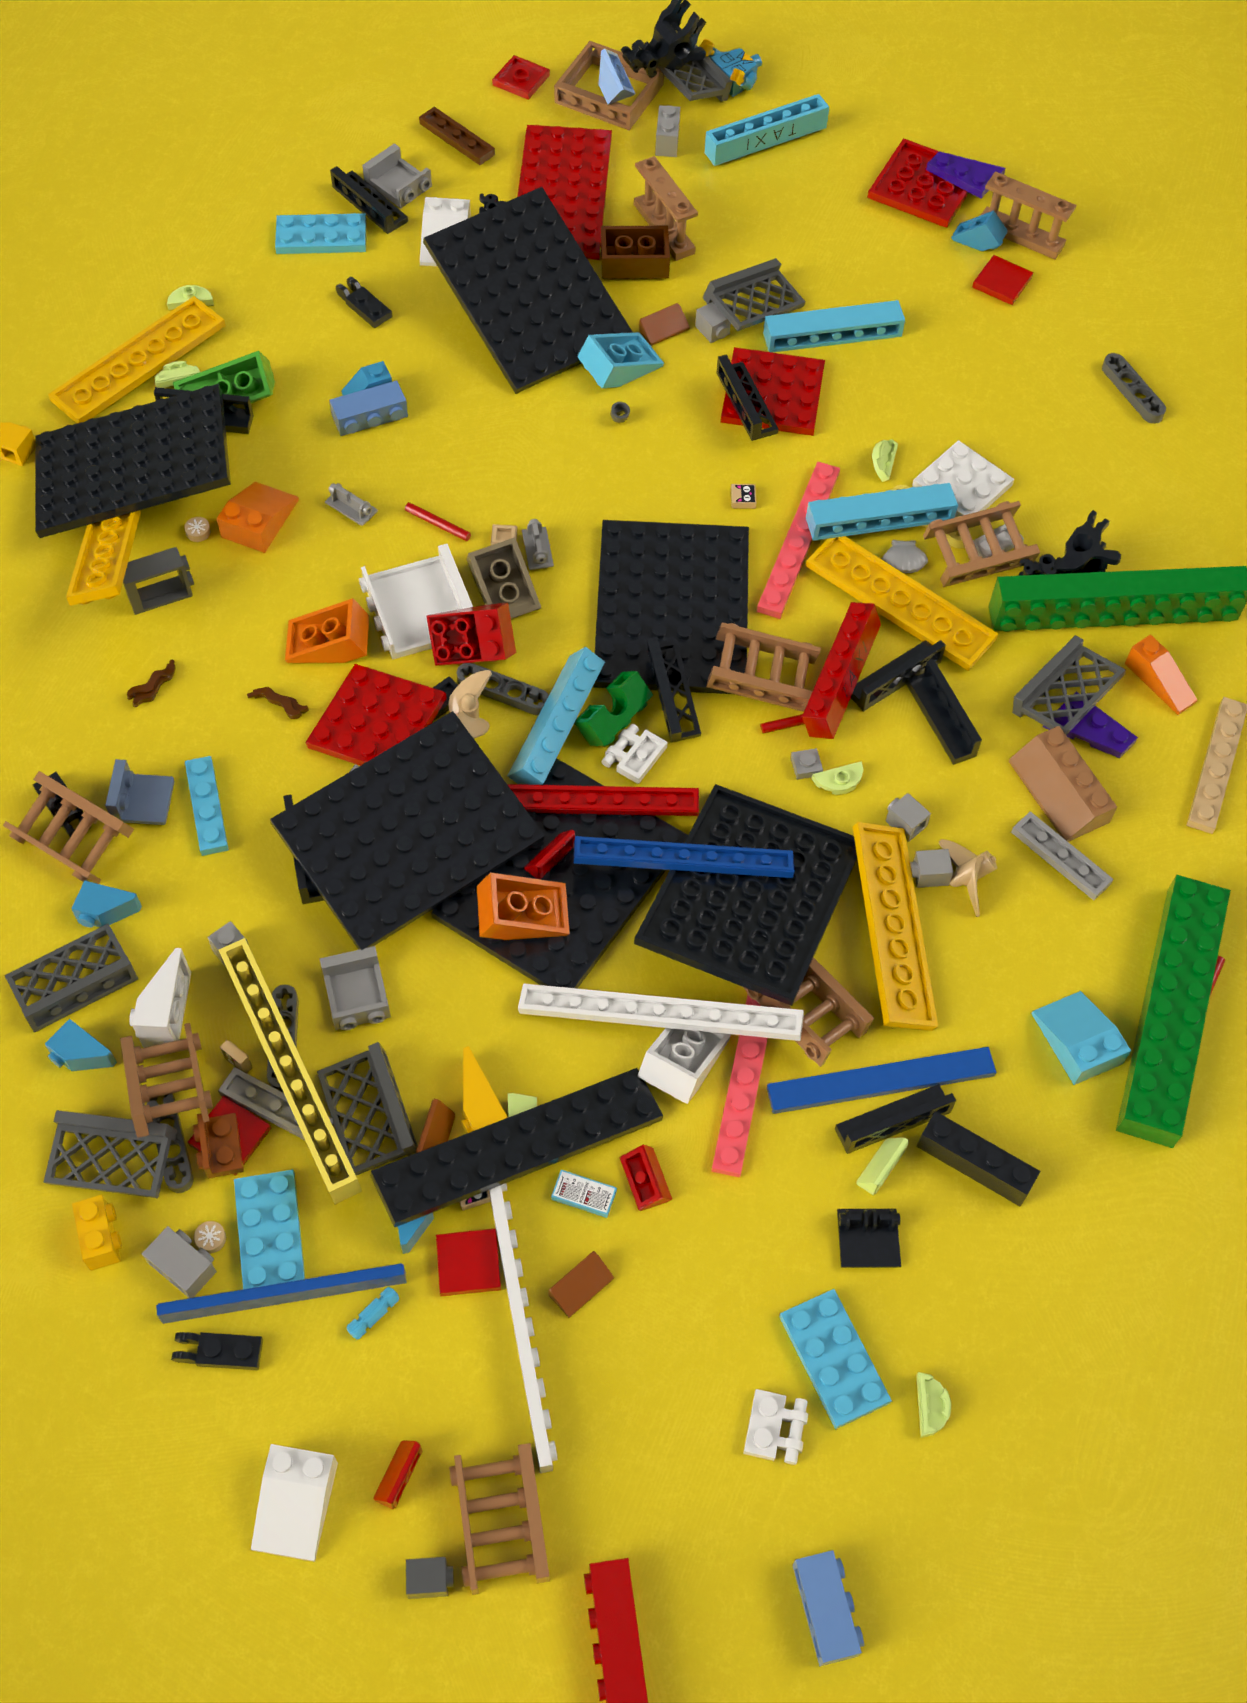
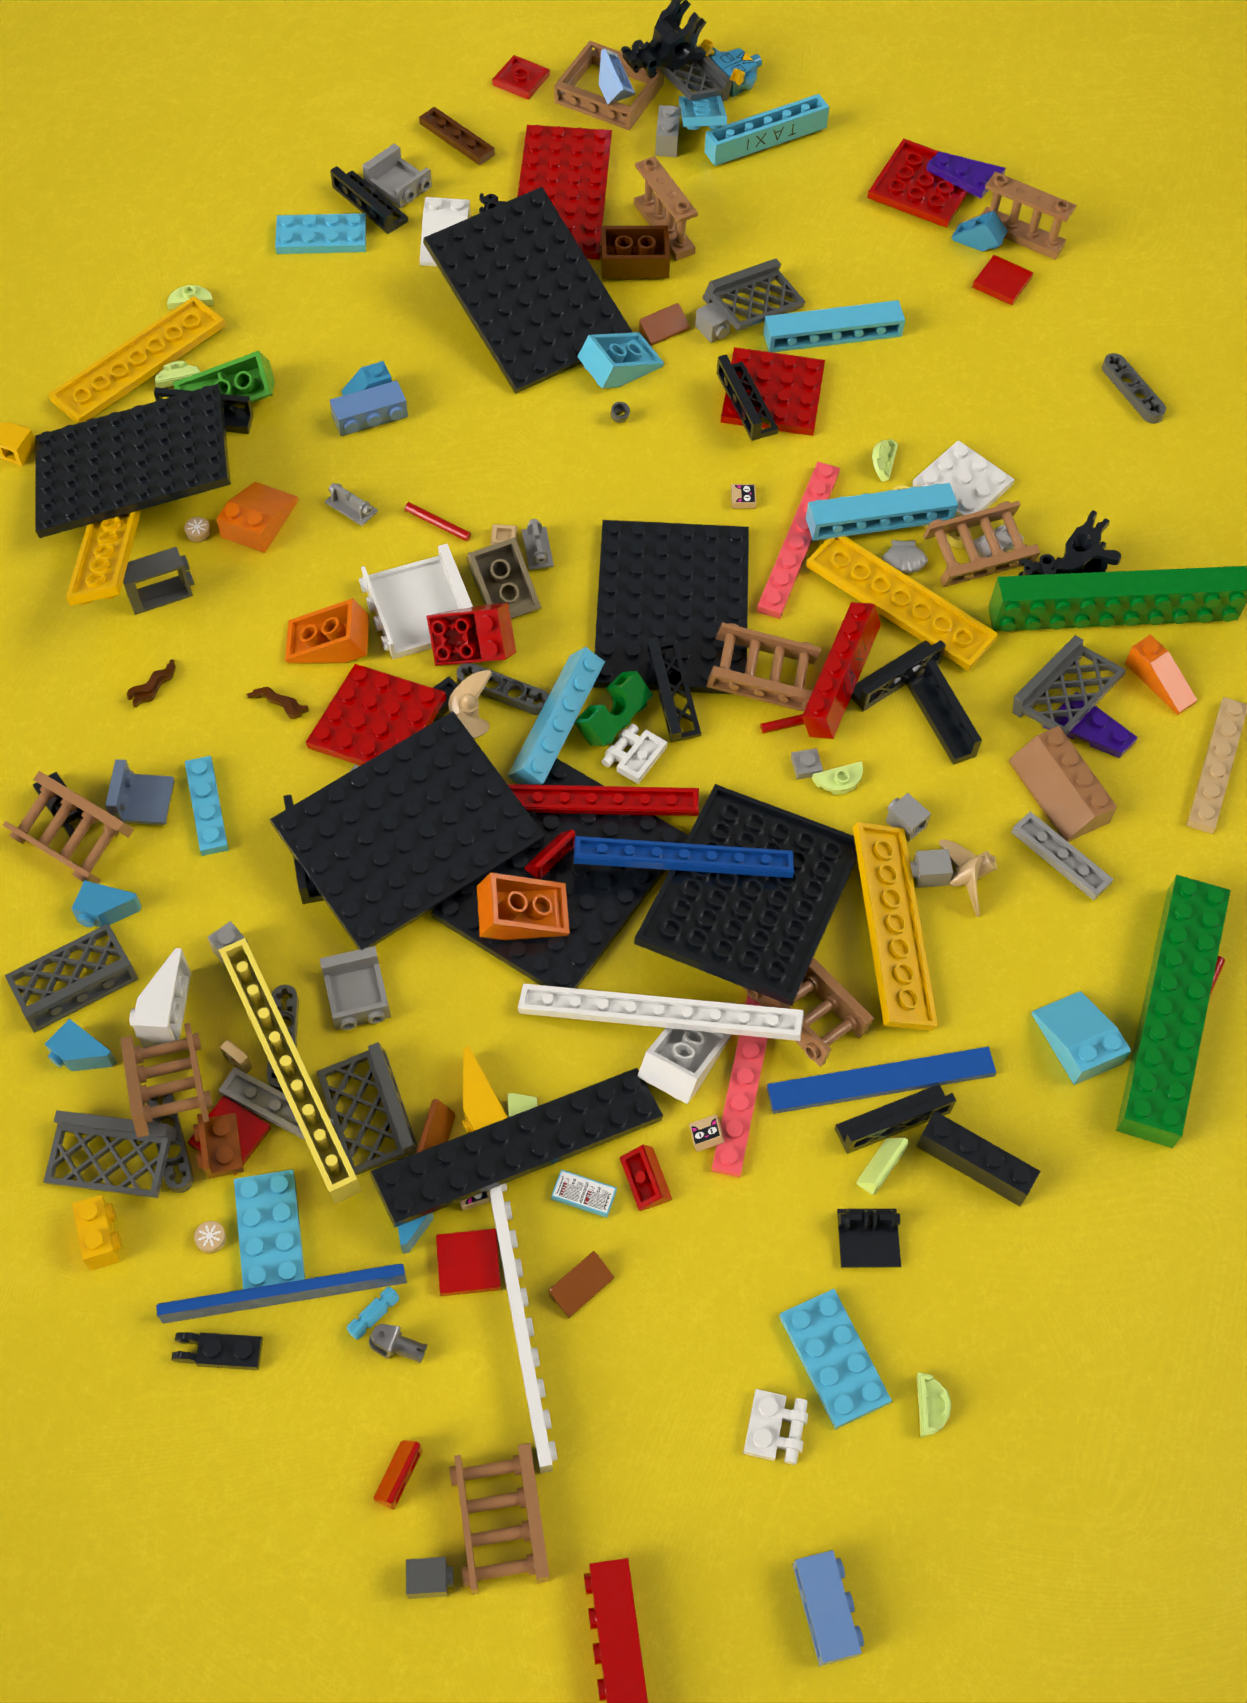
light grey brick [142,1226,217,1298] -> none
white slope [251,1444,338,1562] -> none
black hinge [335,277,393,328] -> none
none -> flat silver piece [369,1324,428,1364]
none -> medium azure plate [679,95,727,130]
none -> tile [689,1114,725,1152]

